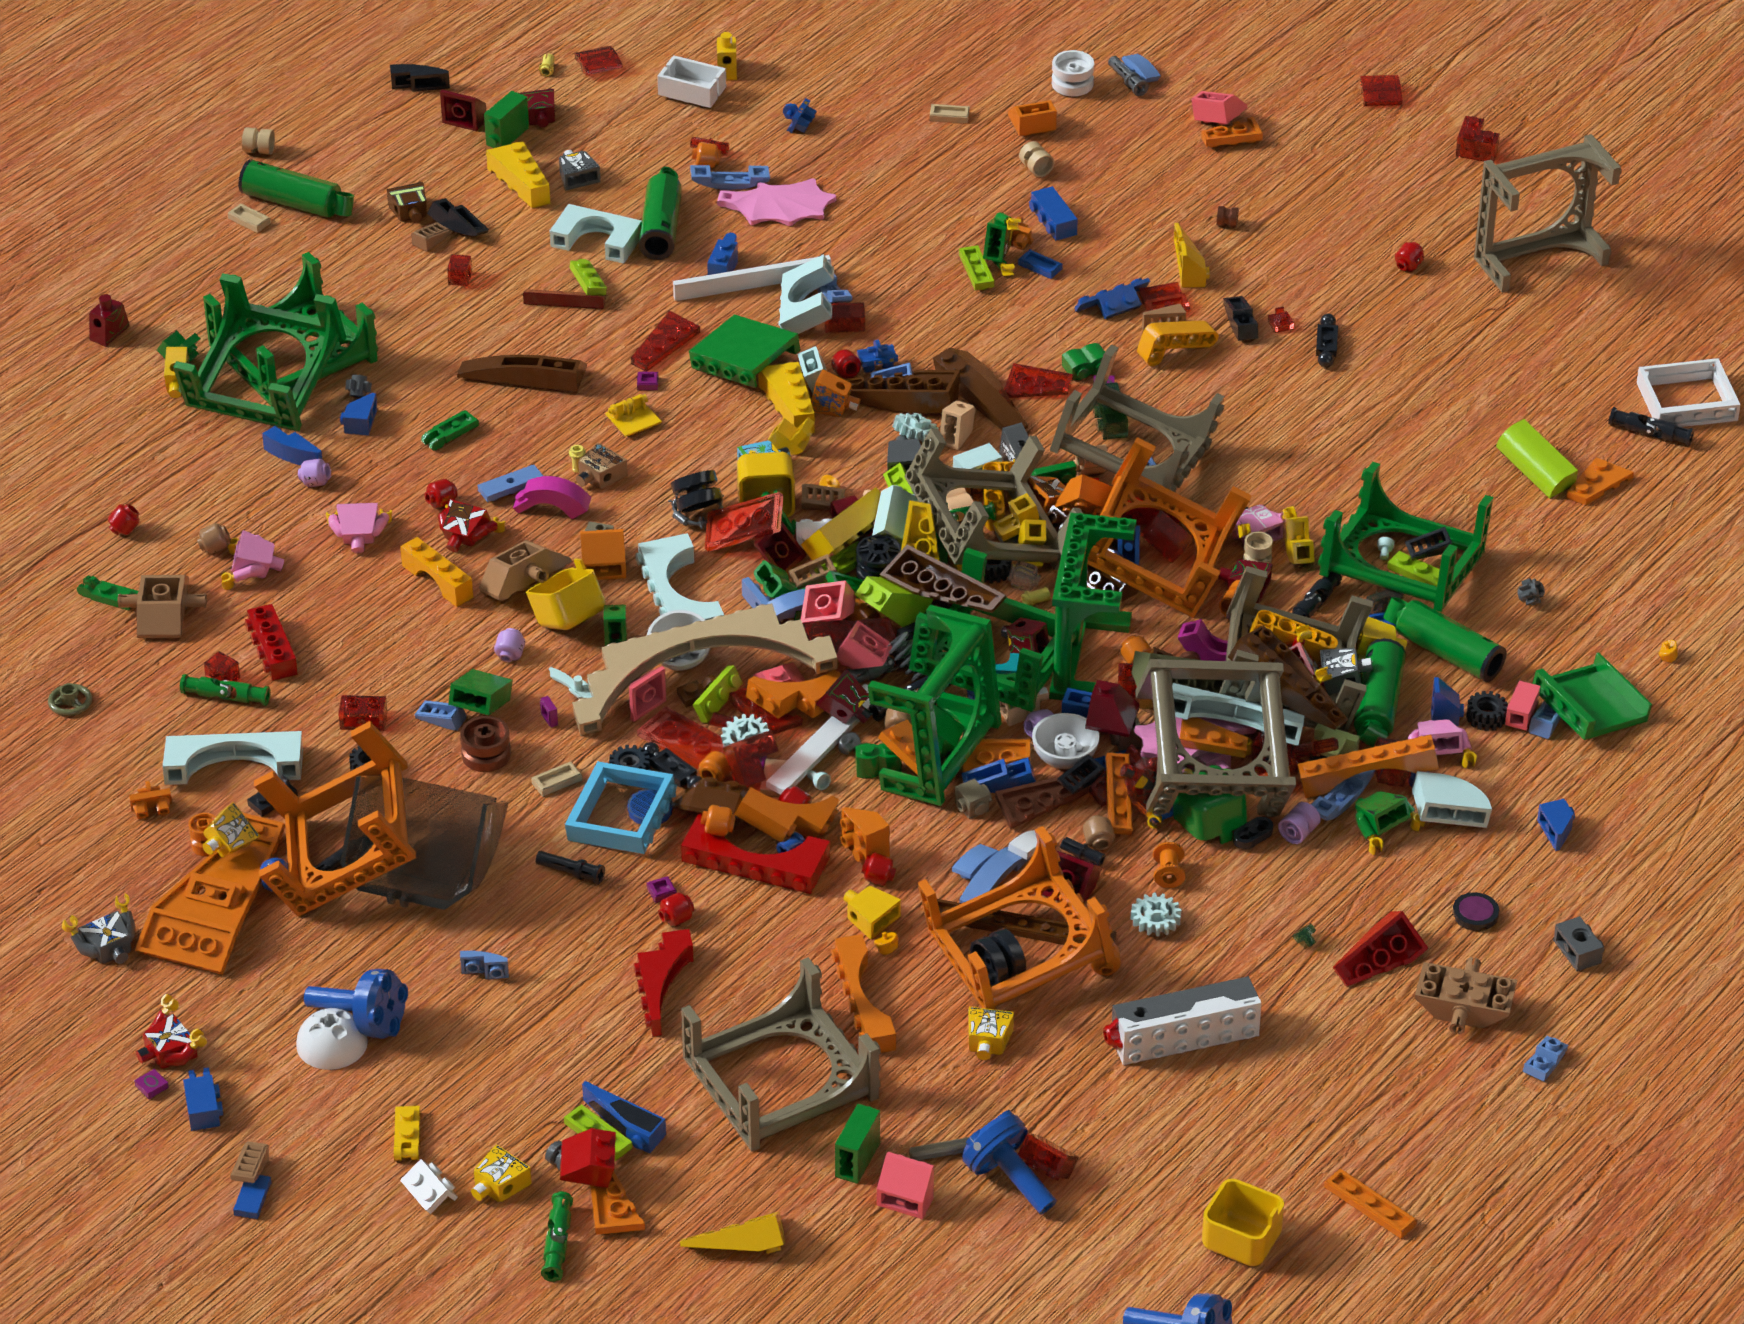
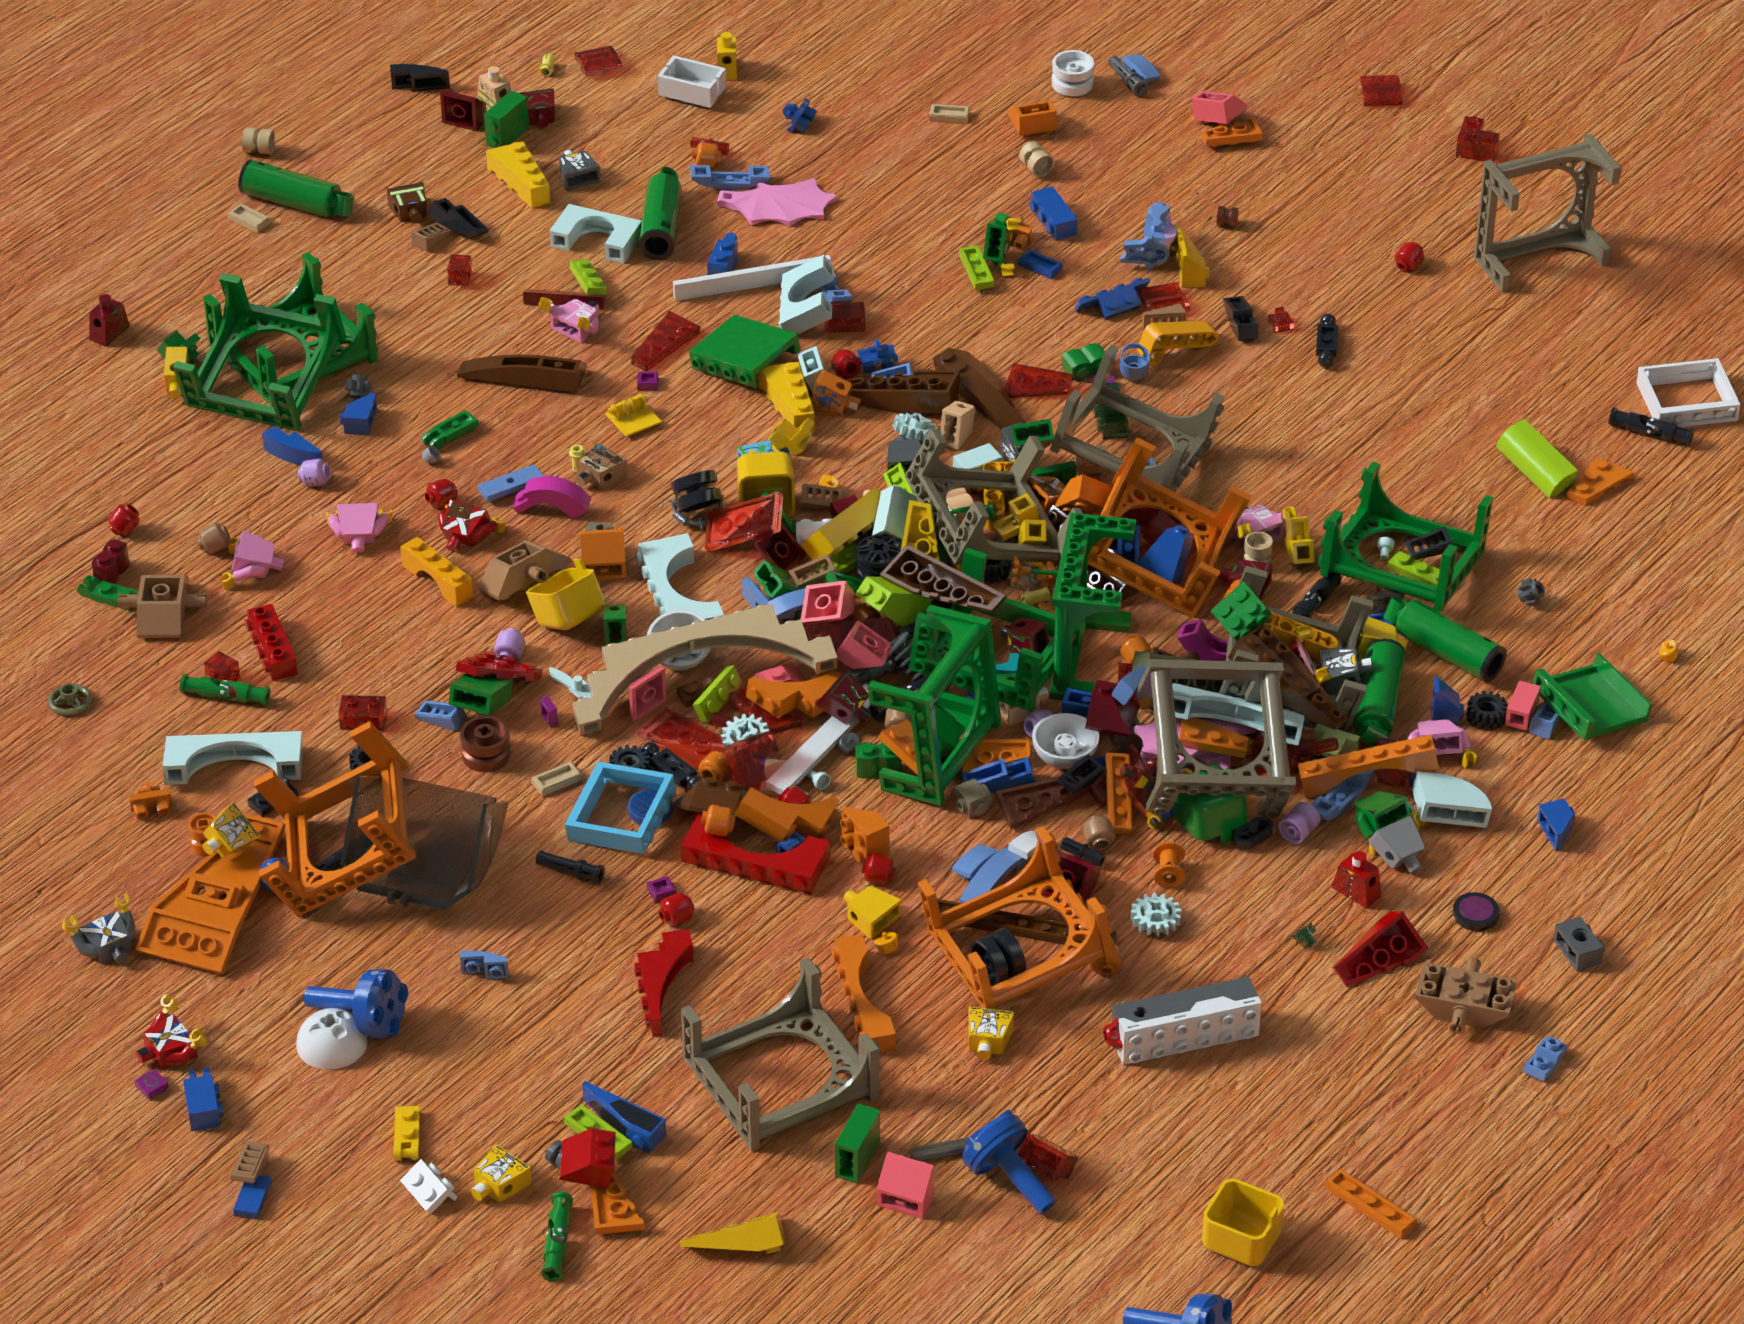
none -> dark red brick [92,539,130,584]
none -> light grey hinge [422,445,441,464]
none -> red plate [455,651,543,681]
none -> light nougat torso [478,66,511,109]
none -> bright pink torso [538,297,599,343]
none -> green torso [1011,419,1054,452]
none -> orange plant [1012,556,1059,614]
none -> medium blue slope [1112,665,1146,705]
none -> medium blue helmet [1119,343,1150,381]
none -> medium blue hips [1120,202,1177,270]
none -> blue slope [1137,525,1195,584]
none -> green plate [1211,581,1272,641]
none -> red torso [1332,851,1381,909]
none -> light grey torso [1368,816,1425,874]

